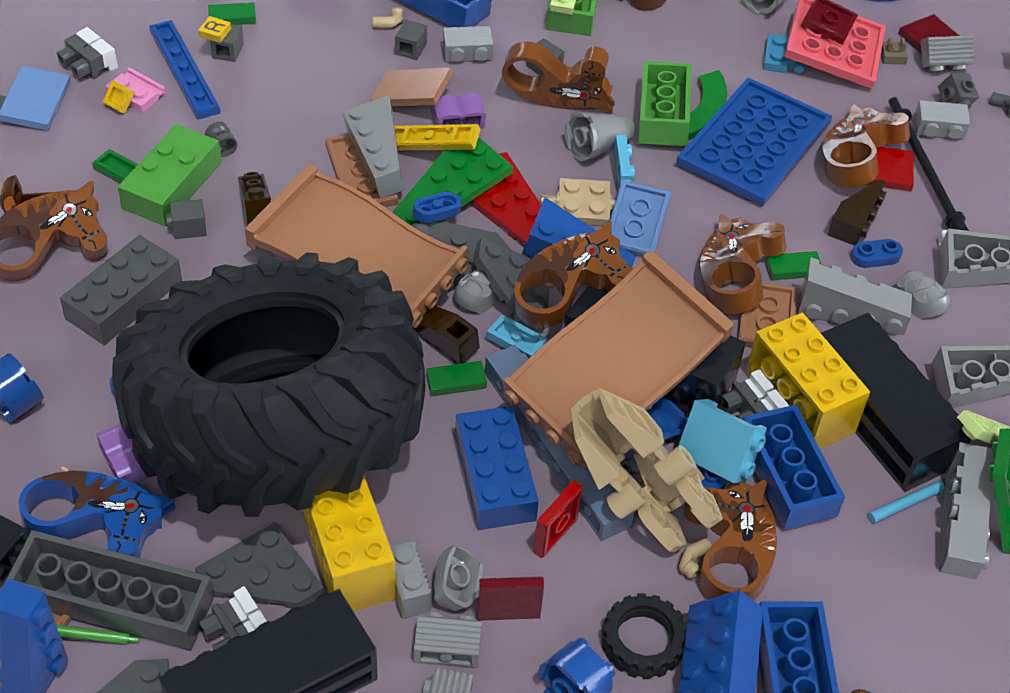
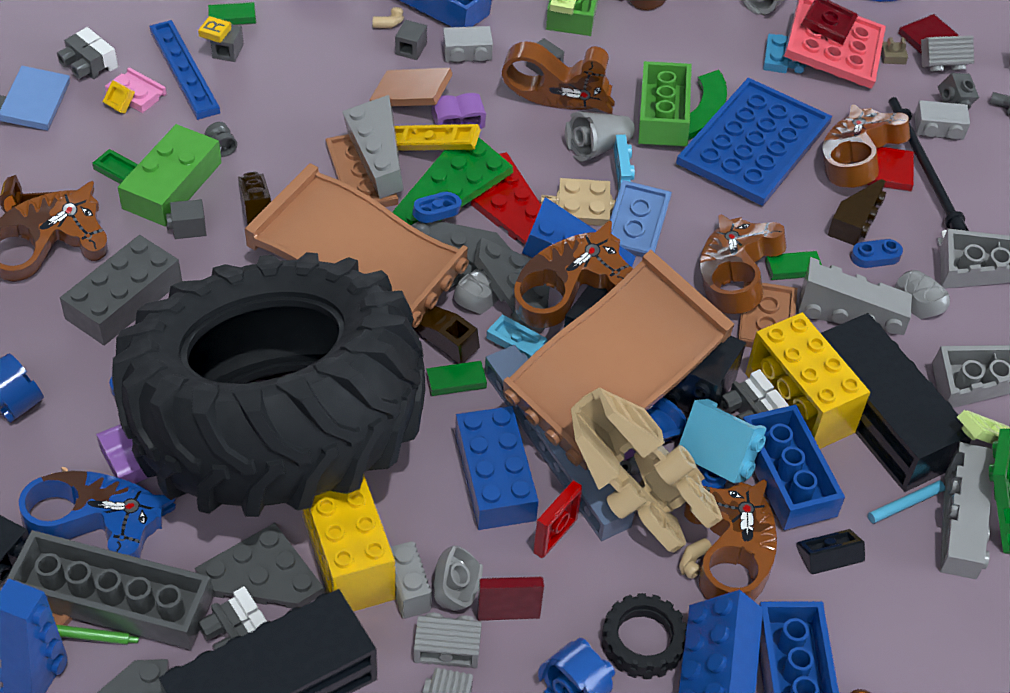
none -> black slope [796,529,865,574]

